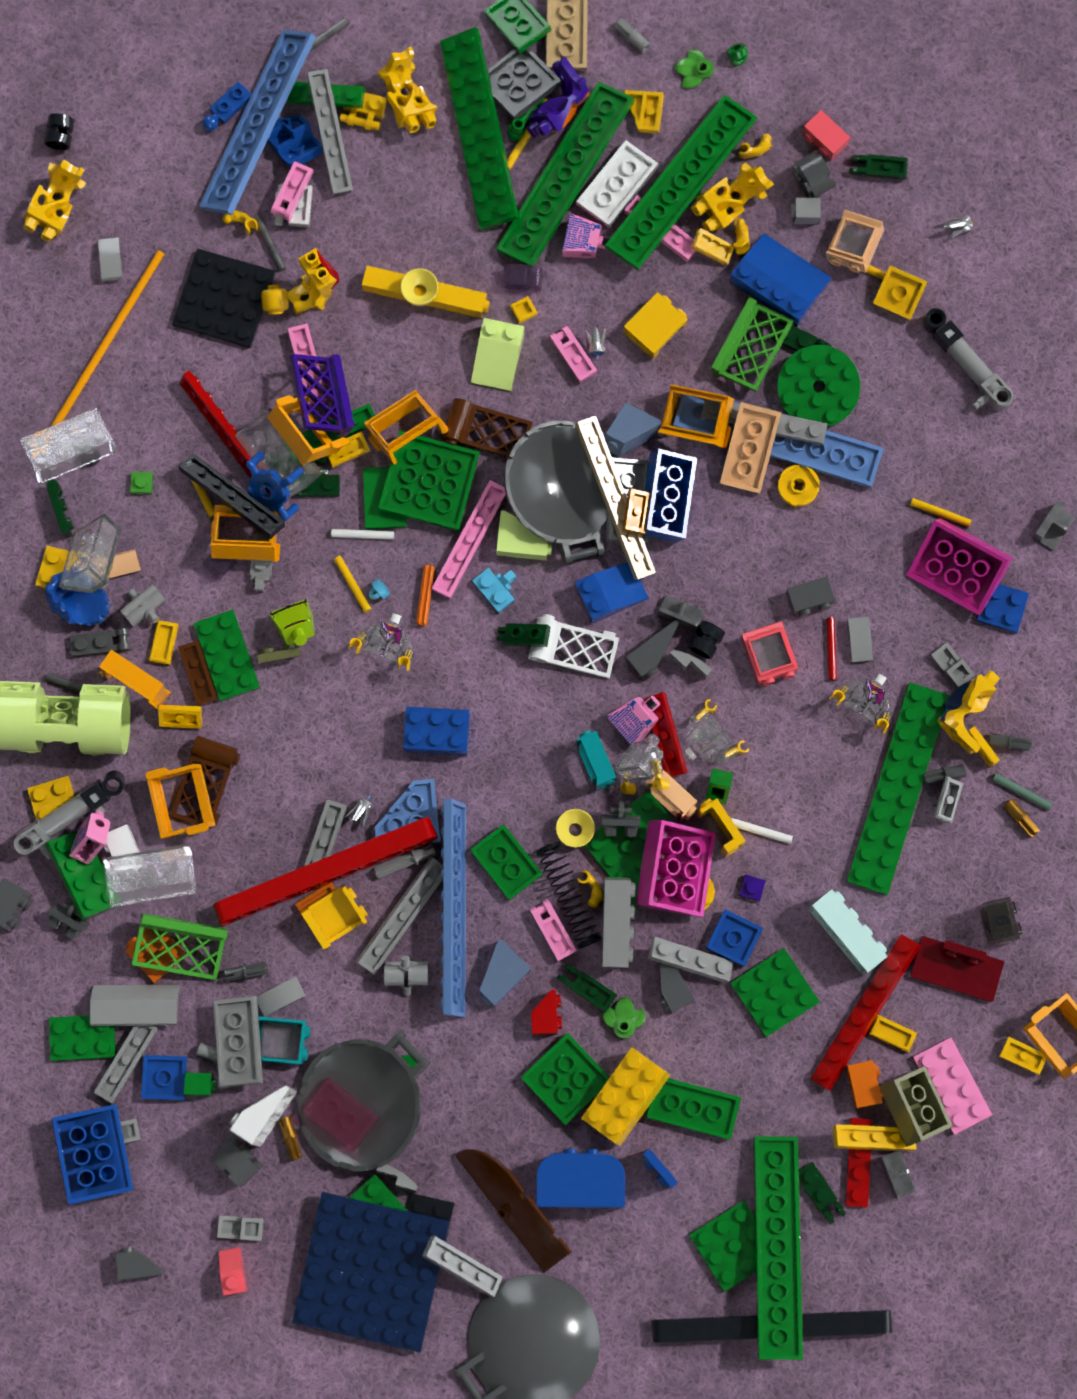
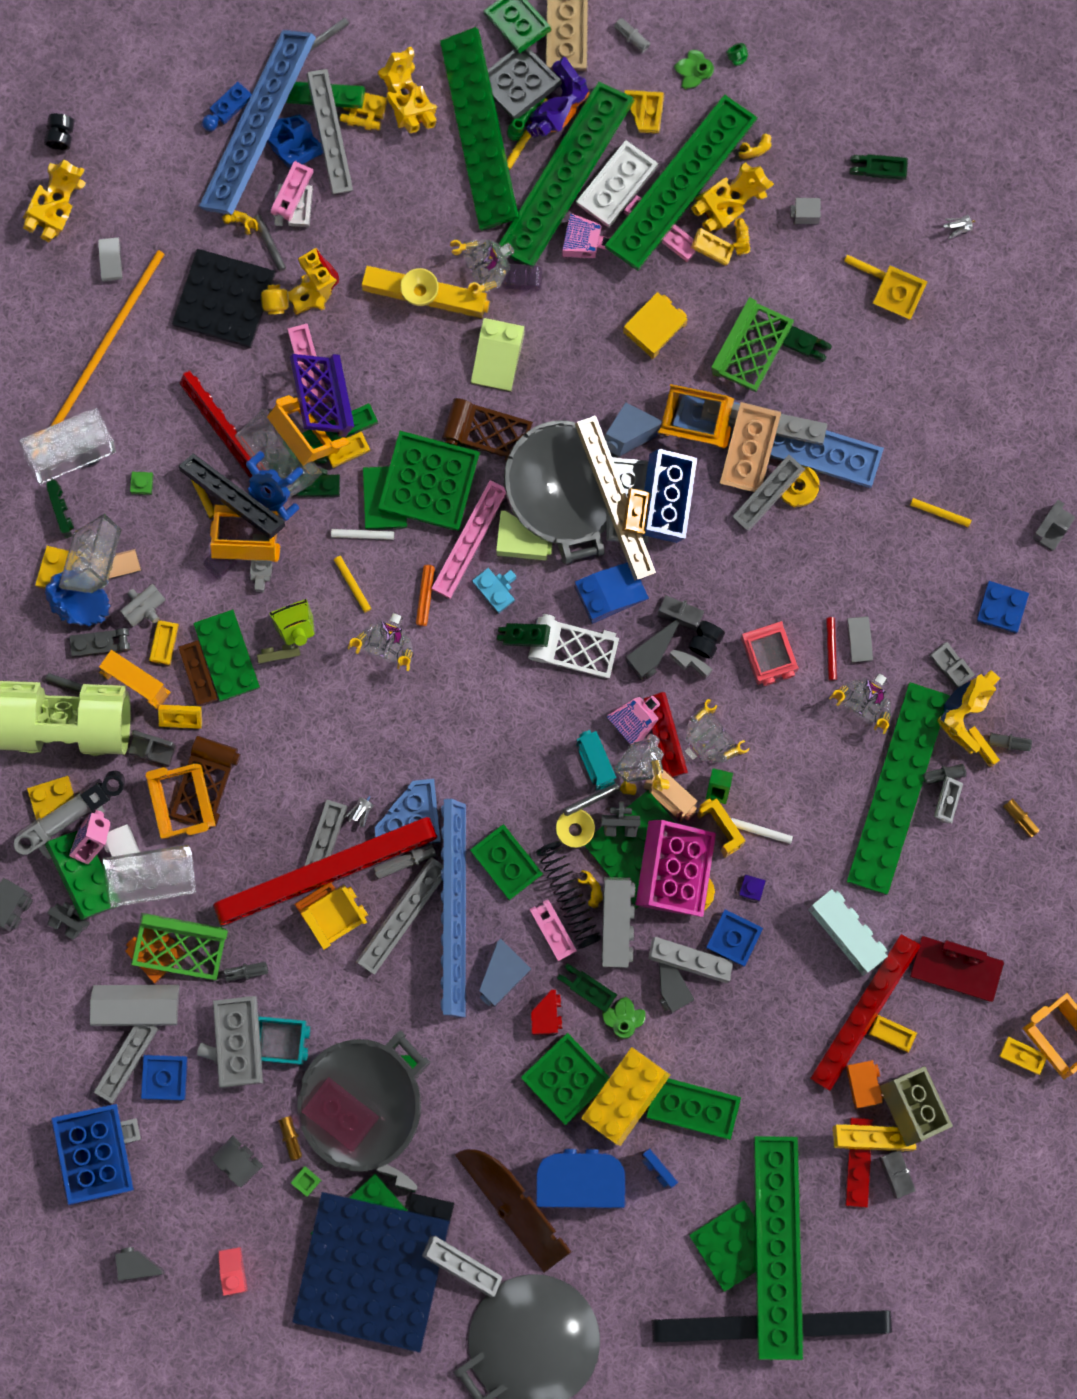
green plate [49,1015,116,1061] -> none
green brick [184,1072,217,1096] -> none
light grey slope [216,1215,264,1241] -> none
white slope [230,1086,297,1147] -> none
light grey slope [257,977,306,1017] -> none
light orange piece [364,390,448,465] -> none
medium azure tile [369,579,390,600] -> none
light grey pin [384,955,428,996] -> none
blue brick [403,706,470,756] -> none
yellow tile [510,296,538,324] -> none
bright pink plate [549,325,597,383] -> none
flat silver piece [585,327,606,360] -> none
blue slope [730,233,832,327] -> none
green plate [730,948,820,1037] -> none
green plate [777,345,860,427] -> none
dark grey brick [786,576,835,617] -> none
dark grey brick [792,151,836,198] -> none
dark green hinge [799,1162,846,1224] -> none
coral brick [803,110,850,161] -> none
light nougat window [826,209,884,273] -> none
dark pink slope [906,518,1013,615] -> none
bright pink plate [912,1037,992,1135] -> none
light grey piece [923,308,1013,411] -> none
clear smoke brick [978,897,1022,948] -> none
sand green bar [992,773,1052,811] -> none
none -> flat silver panel [128,730,176,766]
none -> bright green plate [291,1166,322,1197]
none -> clear torso [450,240,514,298]
none -> flat silver bar [563,783,620,816]
none -> light grey plate [732,455,805,531]

